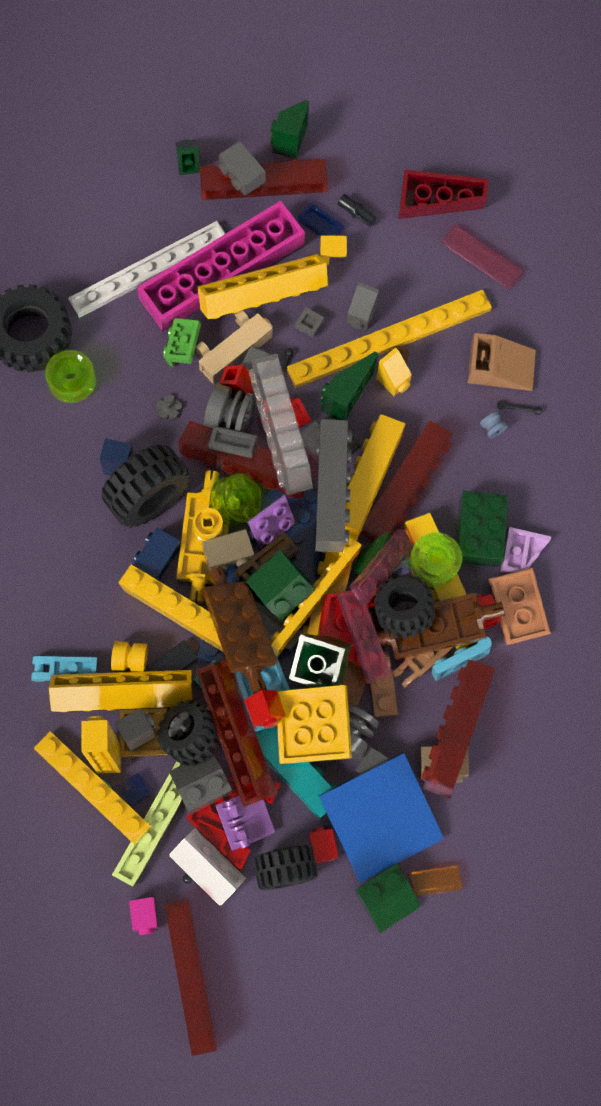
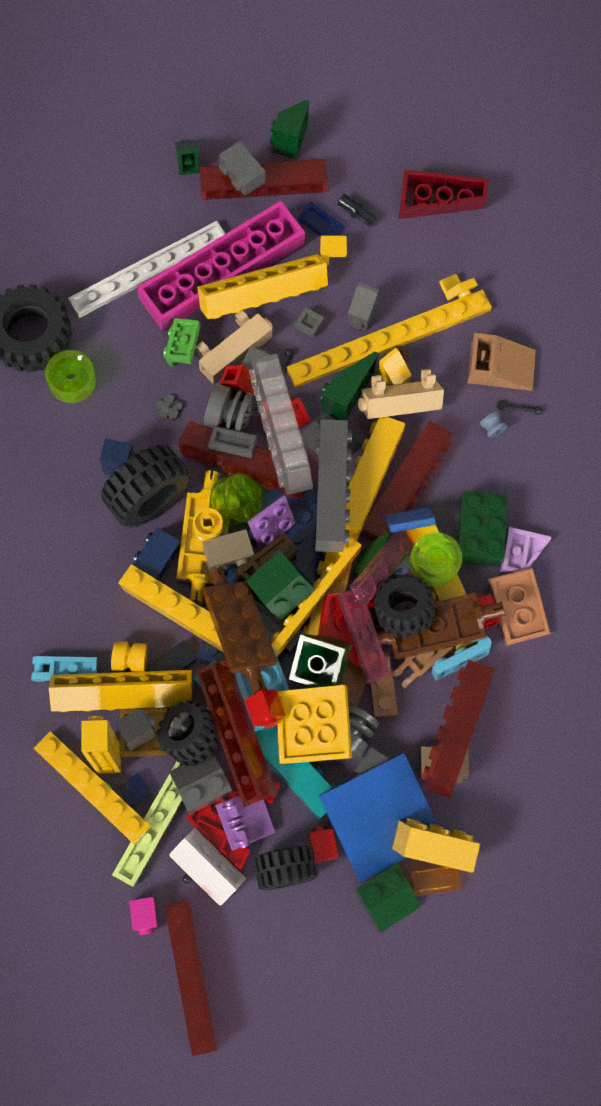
clear pink plate [442,224,523,290] -> none
none -> tan brick [358,369,444,419]
none -> blue tile [385,507,435,533]
none -> yellow brick [392,818,480,873]
none -> yellow bracket [439,274,478,300]

